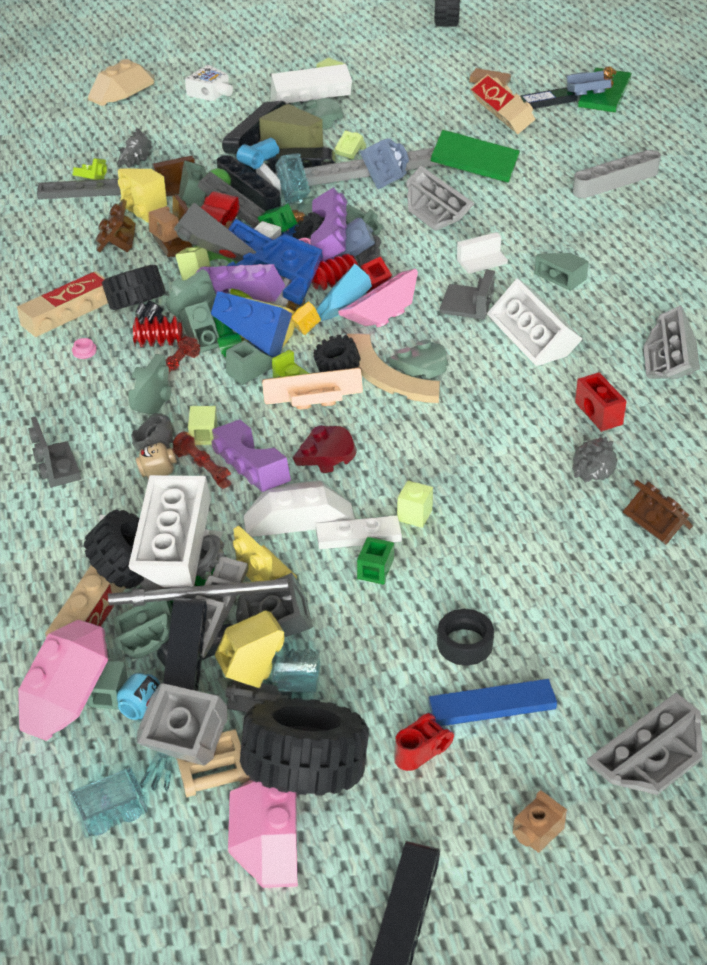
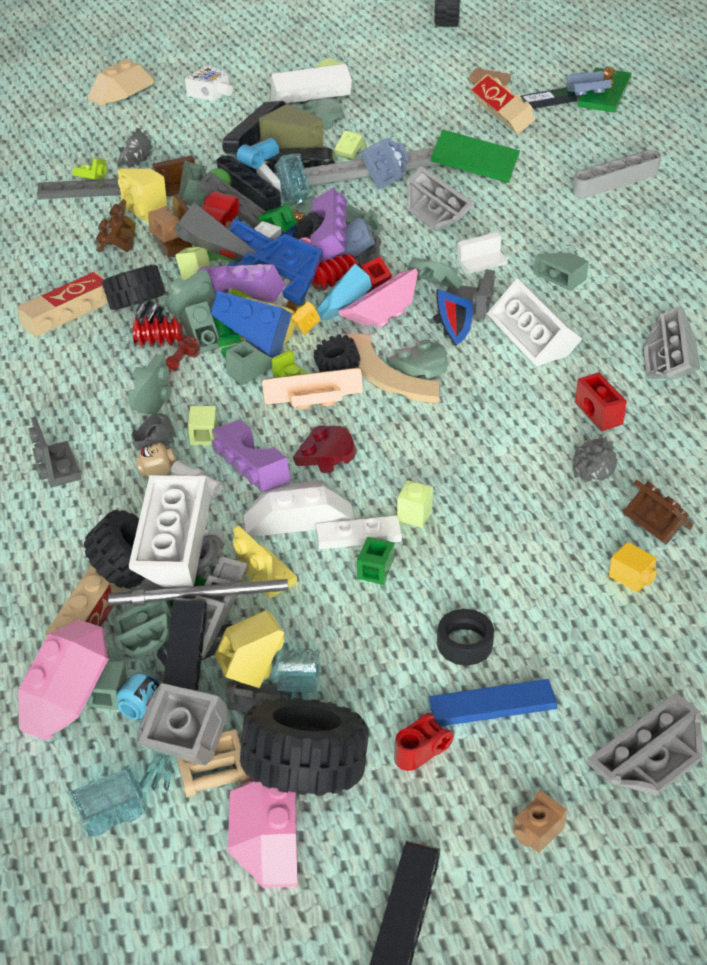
bright pink plate [72,338,97,359] -> none
clear red piece [173,431,231,489] -> none
dark grey slope [236,573,313,637] -> none
none -> white pin [170,460,223,498]
none -> sand green slope [407,257,463,289]
none -> shield [433,289,473,346]
none -> yellow brick [609,542,657,593]

